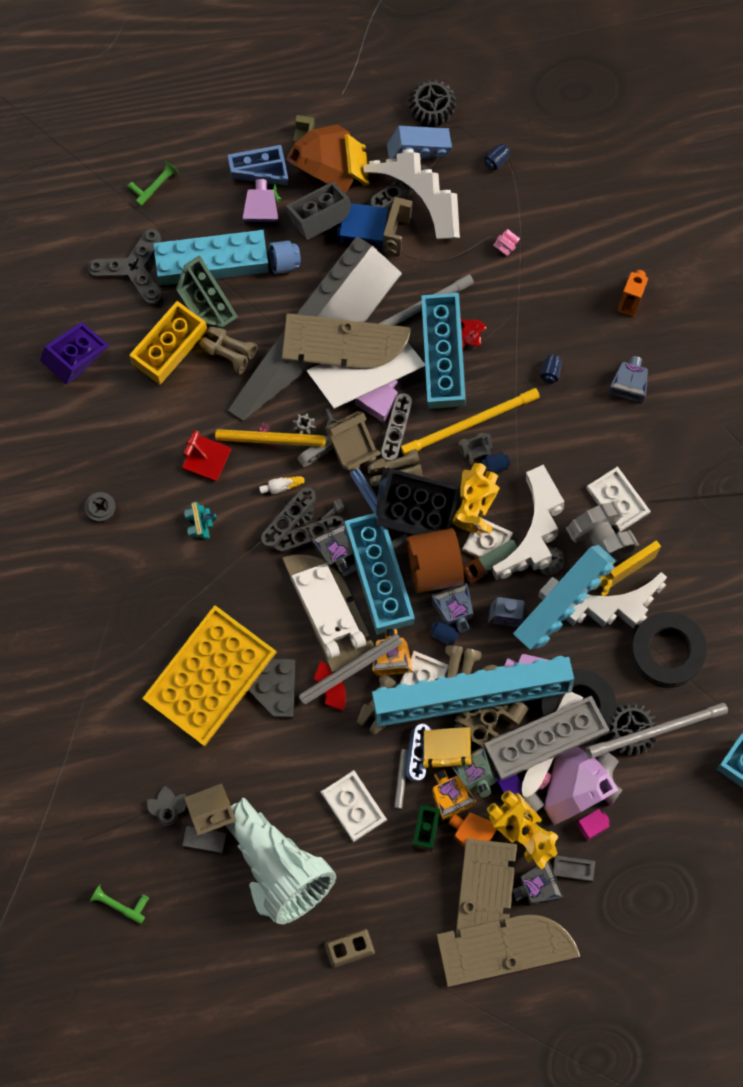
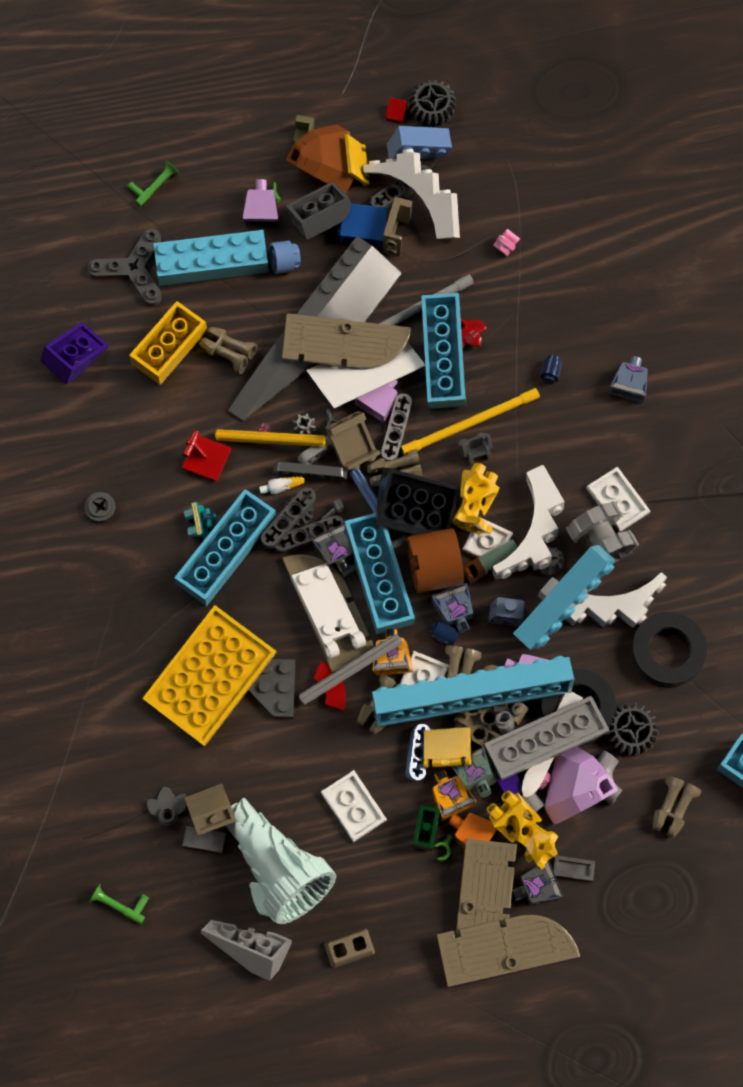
sand green wedge [176,255,238,327] -> none
medium blue wedge [228,145,288,186] -> none
light grey piece [394,749,408,809] -> none
dark blue brick [481,452,510,474] -> none
dark blue brick [484,144,511,170] -> none
dark pink brick [577,809,610,841] -> none
light grey piece [586,703,728,759] -> none
yellow tile [596,540,661,596] -> none
orange torso [617,270,648,317] -> none
none -> medium azure brick [175,489,276,606]
none -> light grey wedge [201,920,292,981]
none -> dark grey beam [273,462,348,482]
none -> red slope [385,98,407,123]
none -> bright green piece [433,834,453,862]
none -> dark grey hand [494,703,522,717]
none -> light grey cone [495,711,514,735]
none -> dark tan piece [652,776,702,838]

